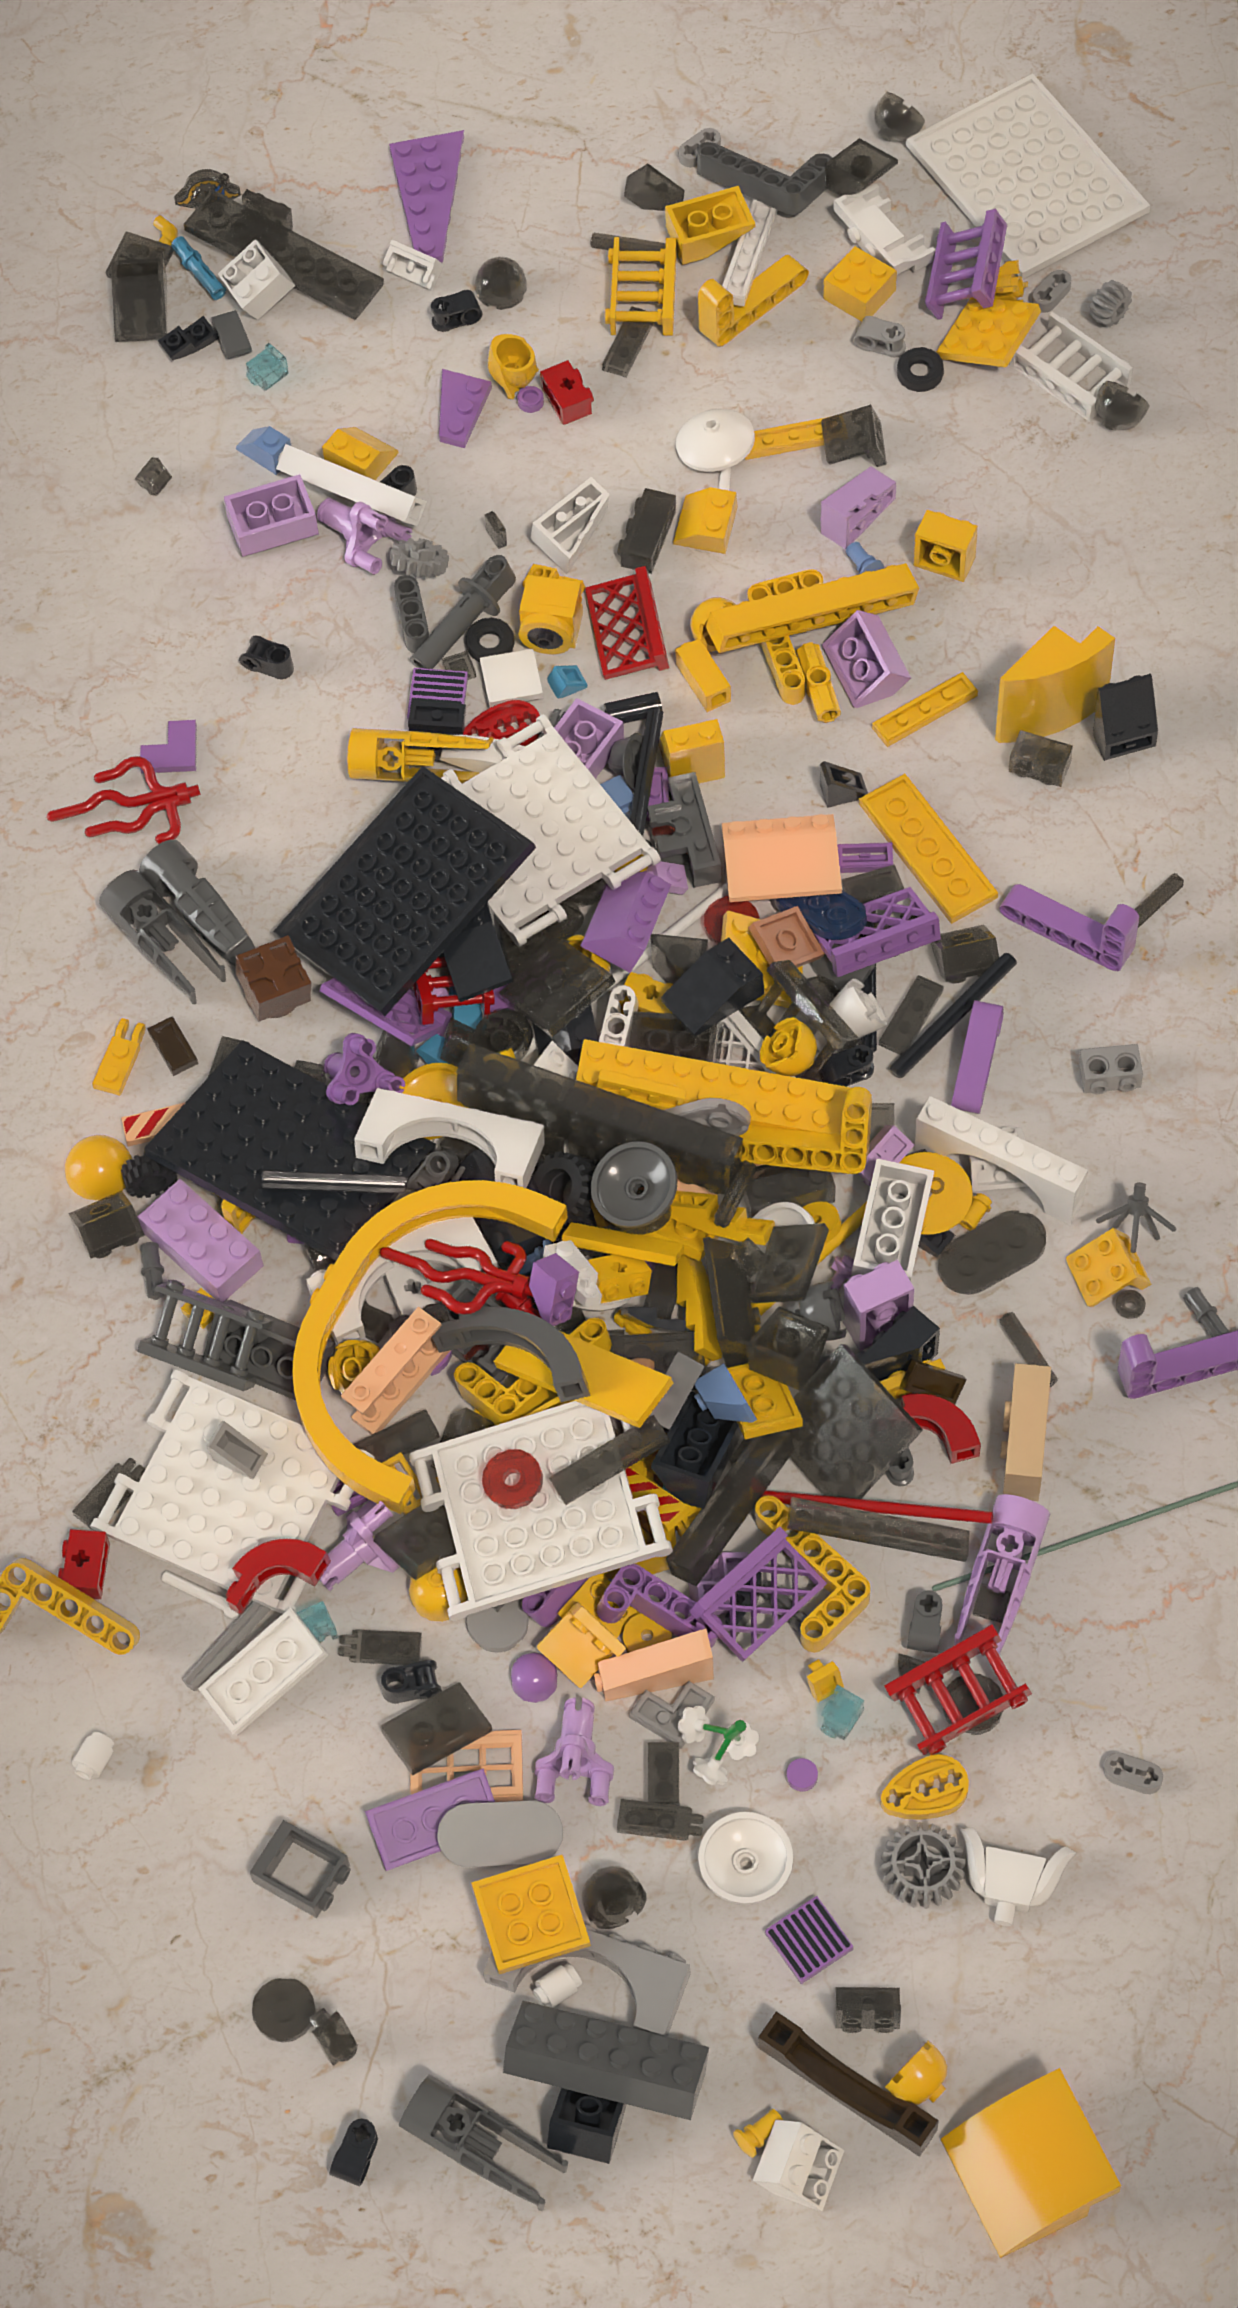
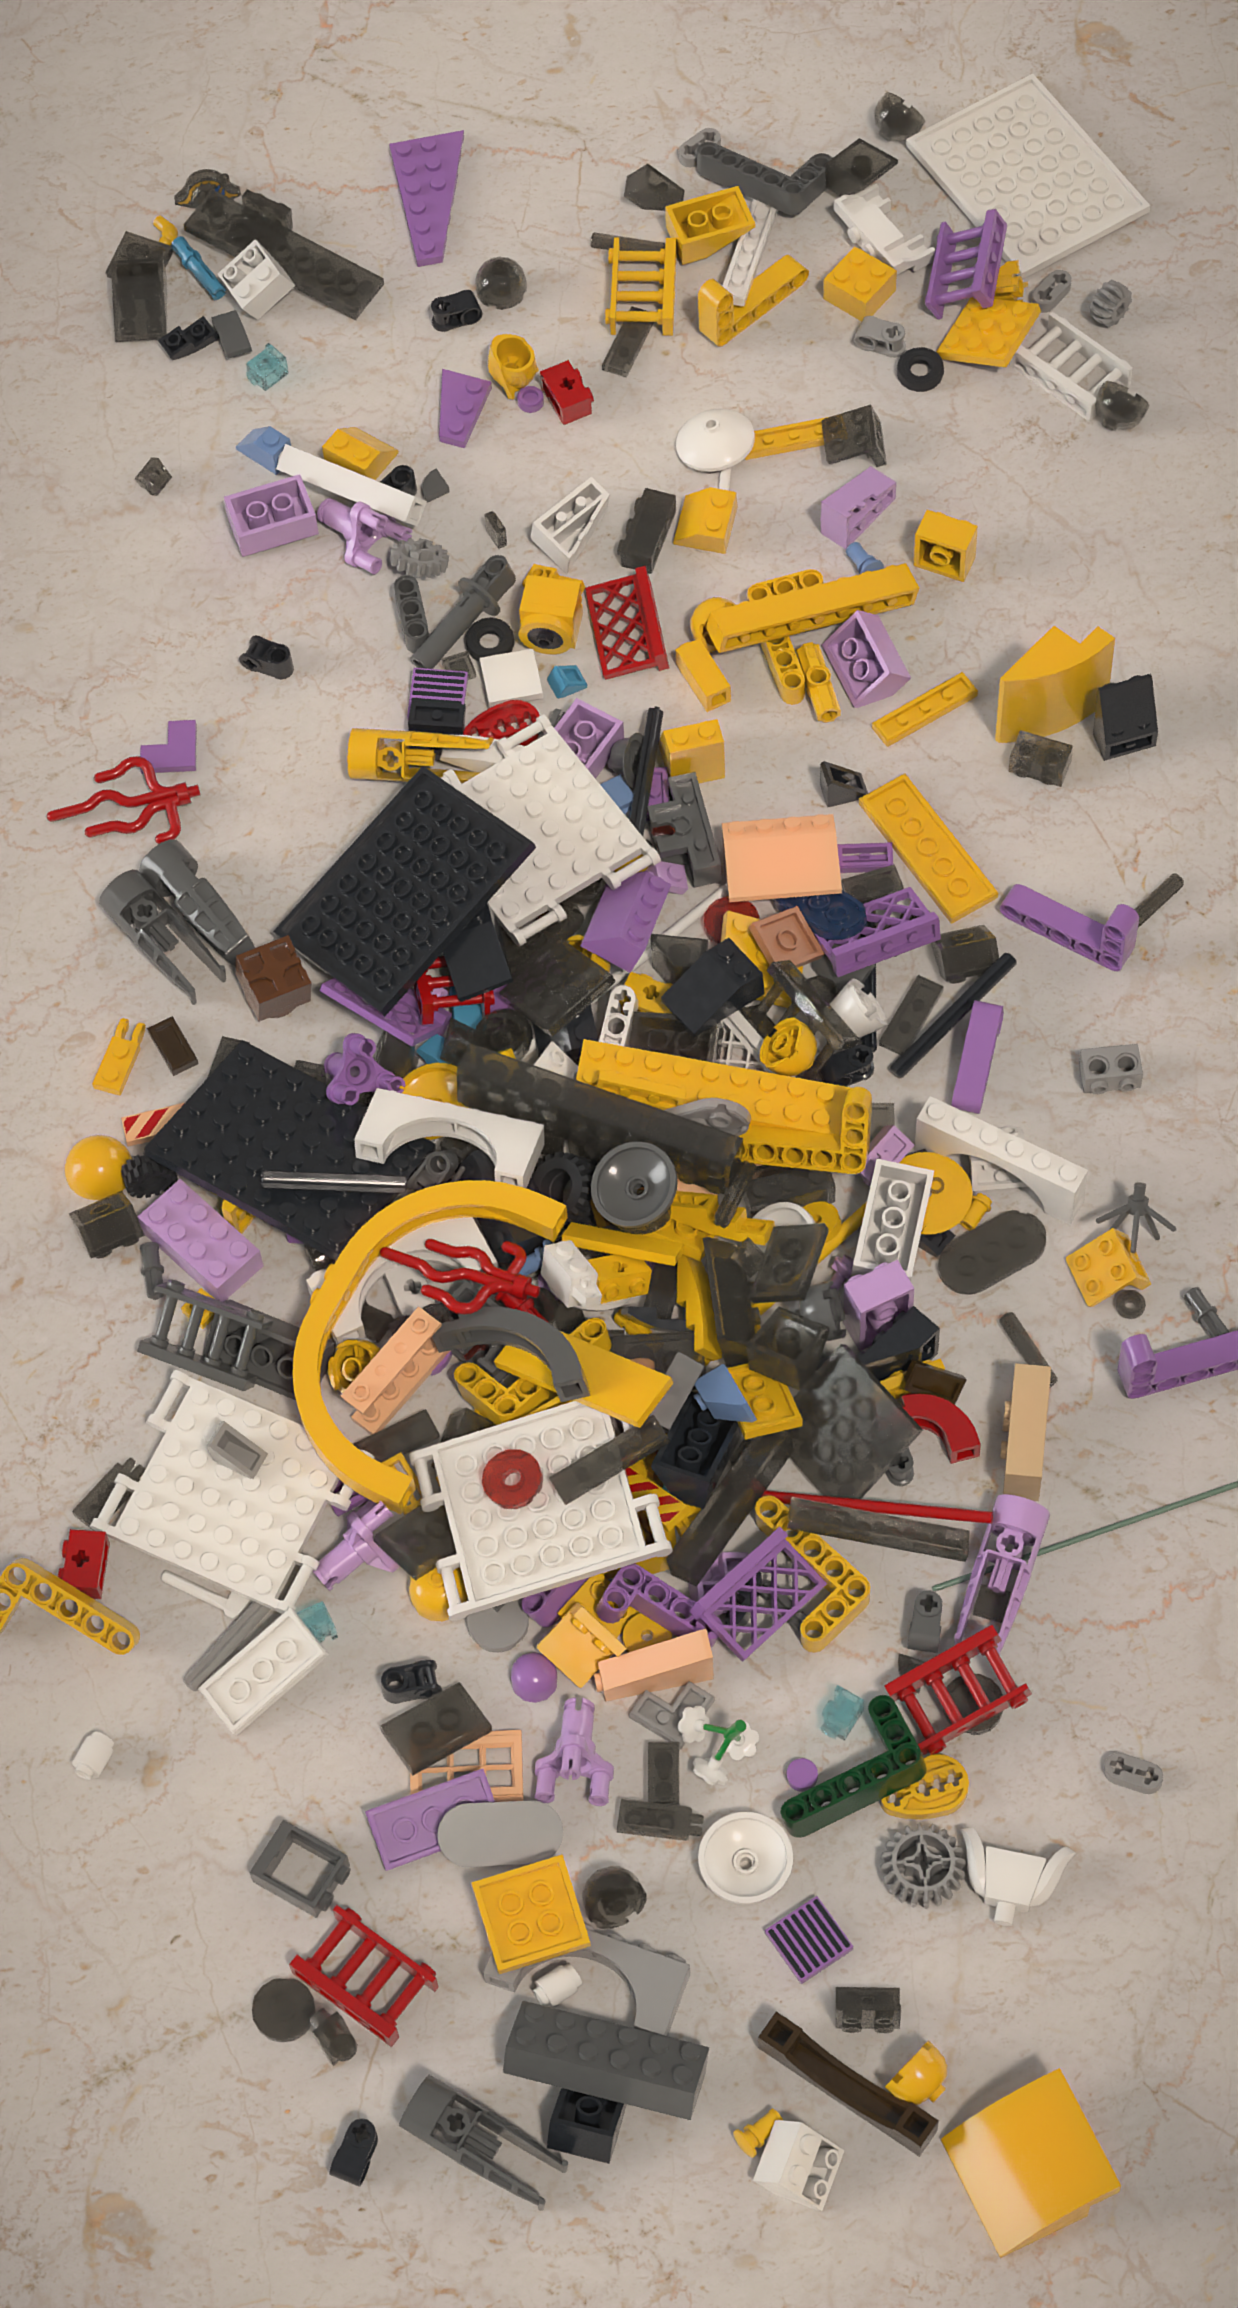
red arch [226,1539,331,1615] -> none
clear smoke hinge [338,1630,422,1665] -> none
white hinge [383,240,444,291] -> none
medium lavender slope [529,1253,579,1326] -> none
black axle [604,692,662,723] -> none
yellow tile [807,1659,844,1703] -> none
none -> red fence [289,1905,439,2047]
none -> dark grey tile [423,468,450,503]
none -> dark green beam [780,1695,927,1838]

